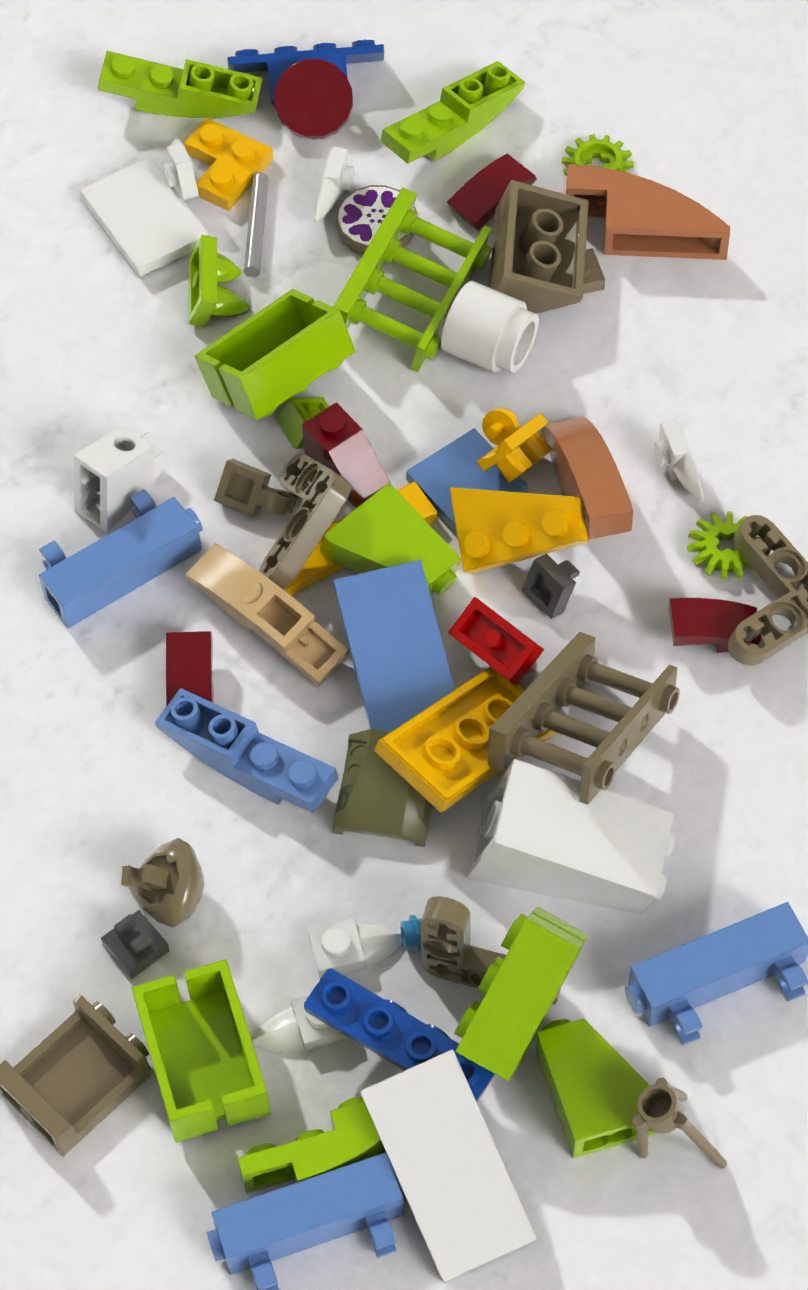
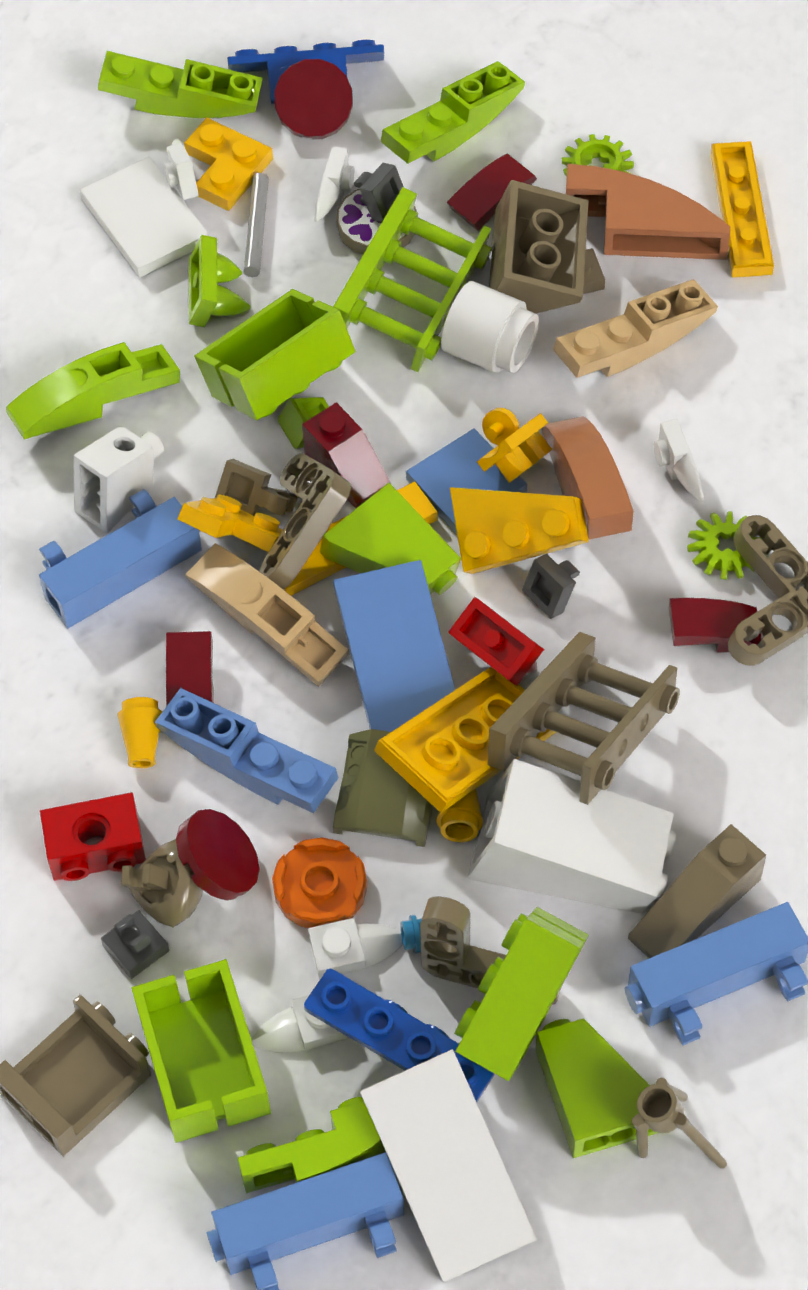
none -> lime slope [6,342,180,439]
none -> red brick [40,792,146,881]
none -> yellow cone [117,697,162,768]
none -> dark red tile [176,809,260,901]
none -> yellow plate [177,494,283,552]
none -> orange tile [272,837,367,928]
none -> dark grey tile [354,163,404,222]
none -> yellow cone [436,789,483,842]
none -> tan slope [553,279,718,378]
none -> dark tan slope [628,824,766,958]
none -> yellow tile [710,141,774,278]

